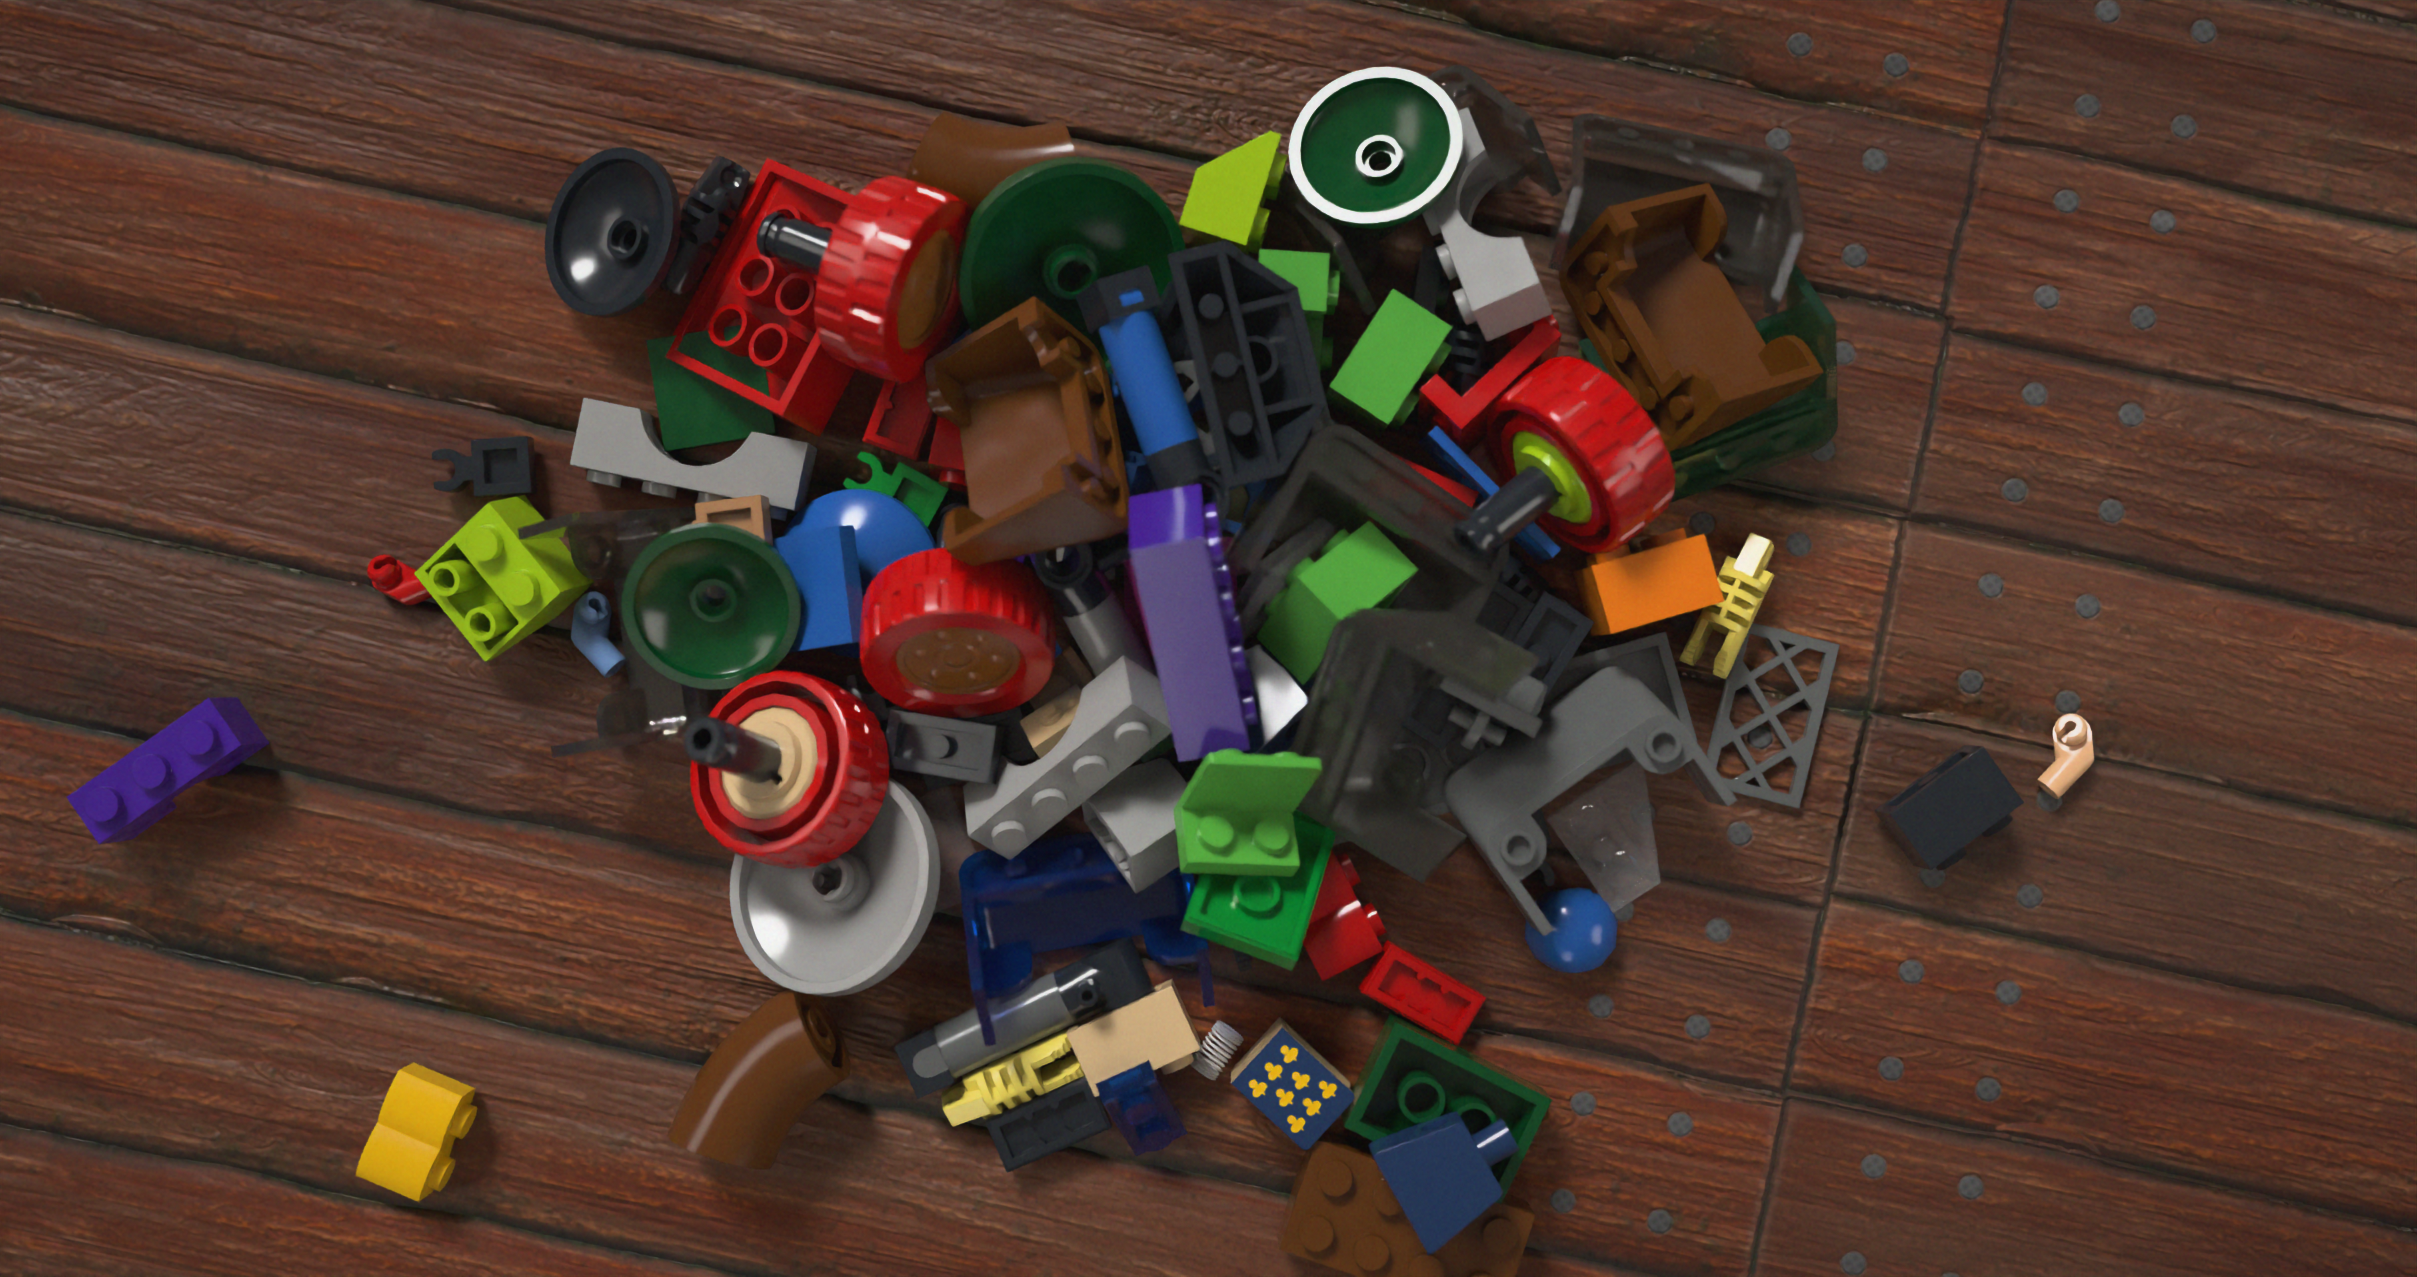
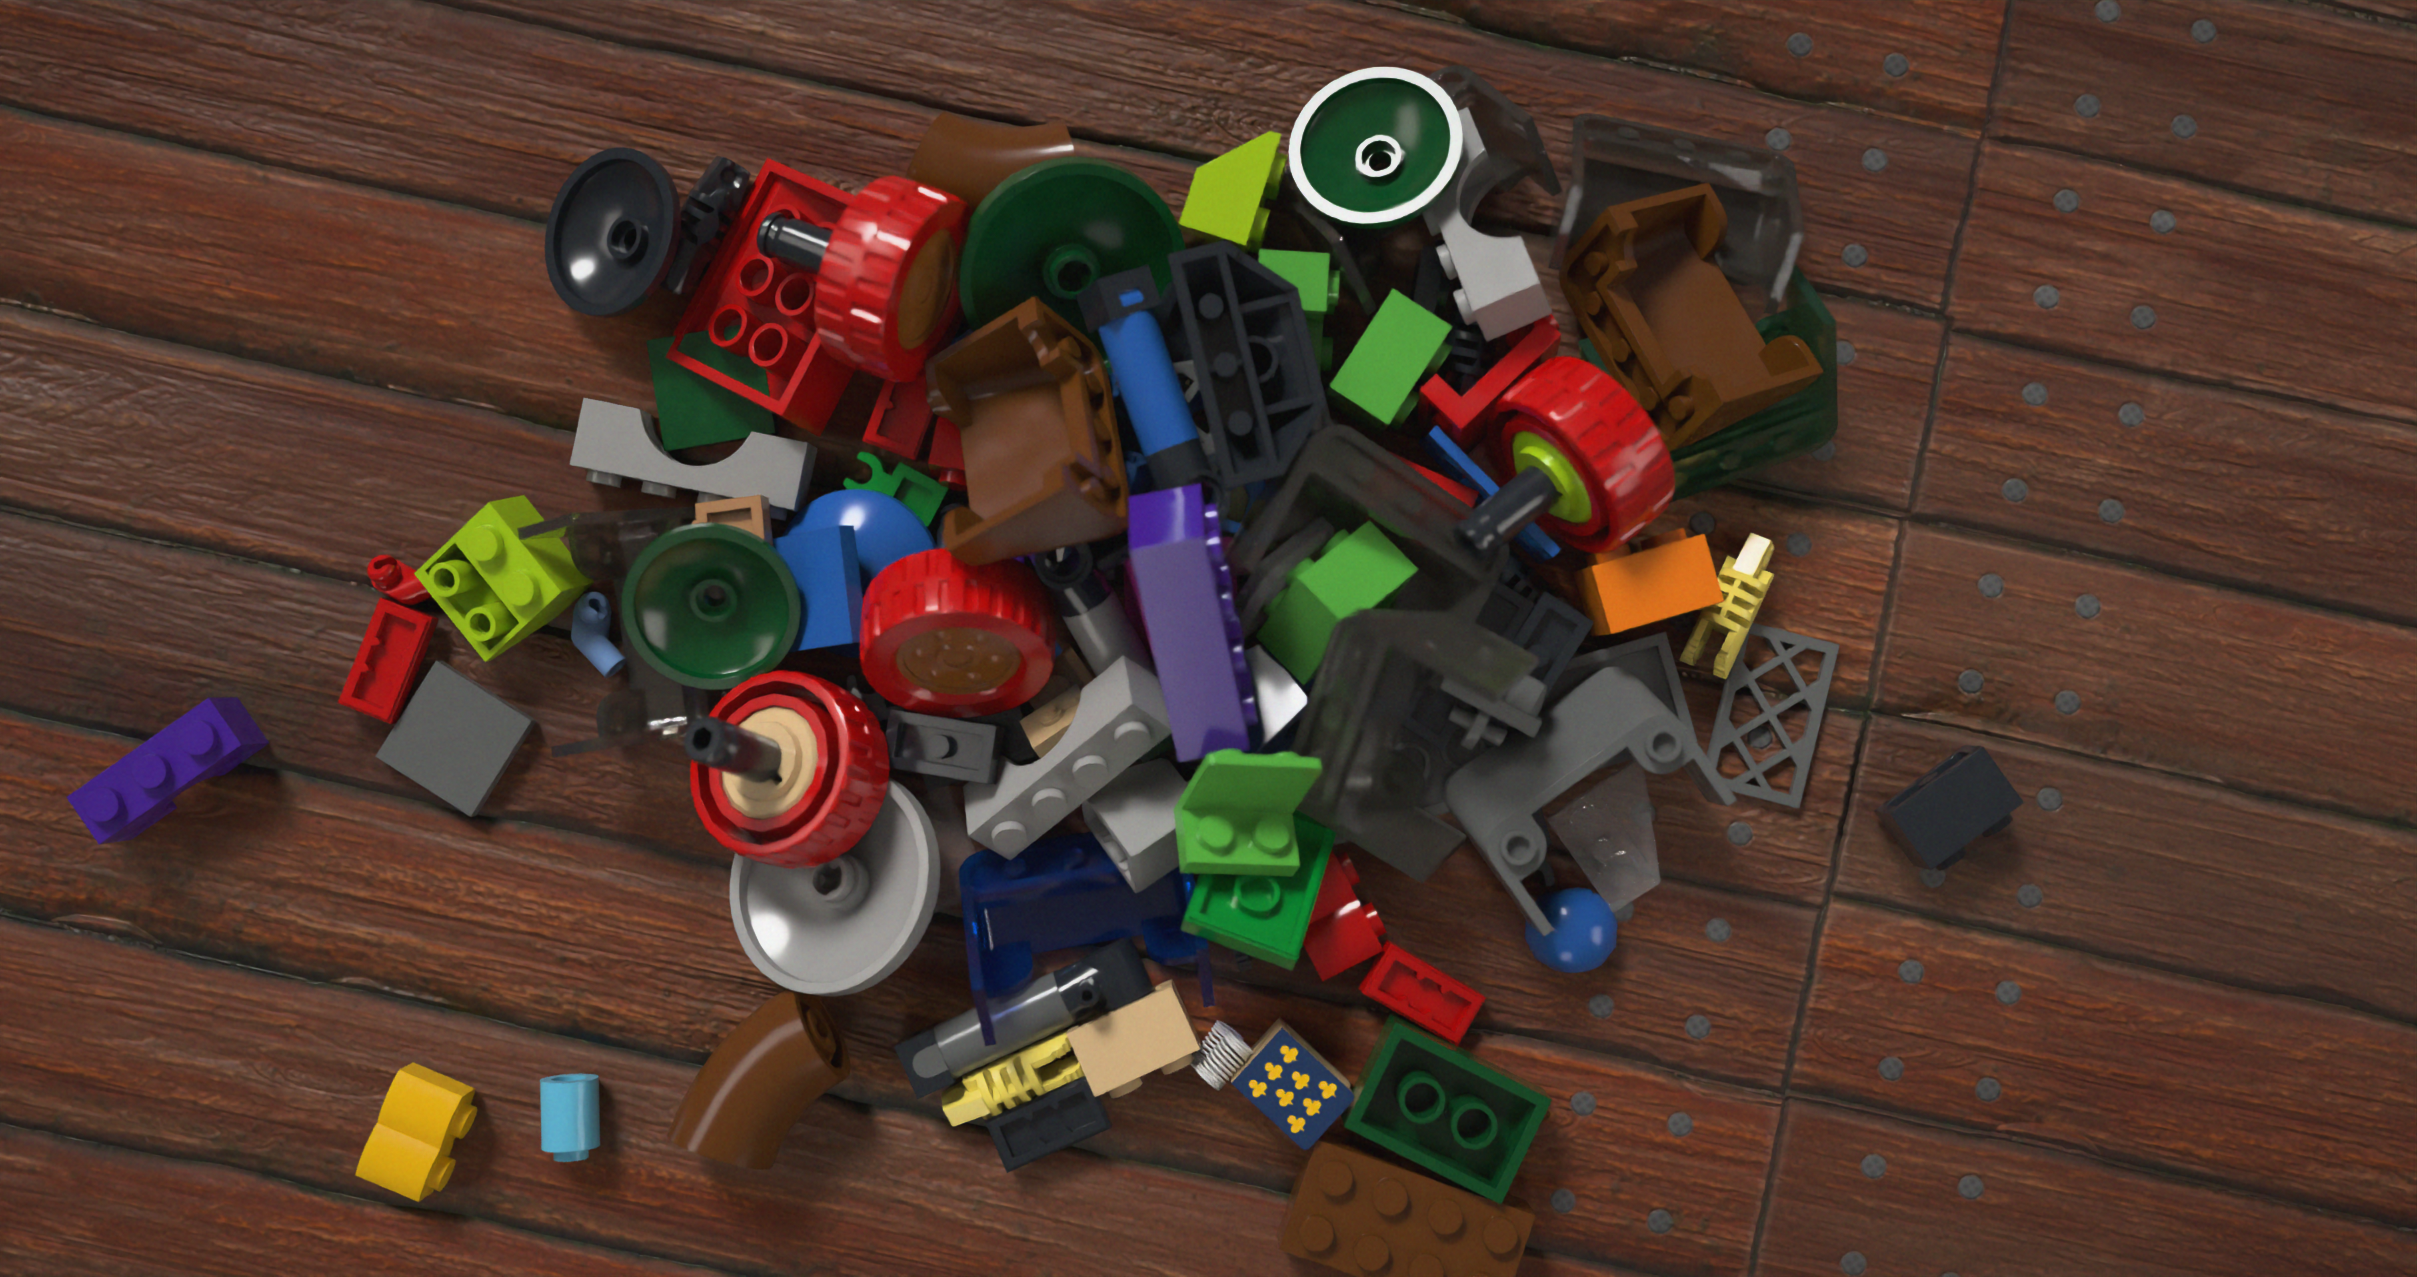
black plate [432,436,537,498] -> none
clear blue plate [1096,1060,1188,1156] -> none
dark blue torso [1369,1112,1520,1255] -> none
light nougat arm [2036,713,2094,799] -> none
none -> red plate [338,598,439,724]
none -> dark grey tile [375,661,537,817]
none -> medium azure brick [540,1074,600,1162]
none -> white piece [1195,1031,1253,1090]

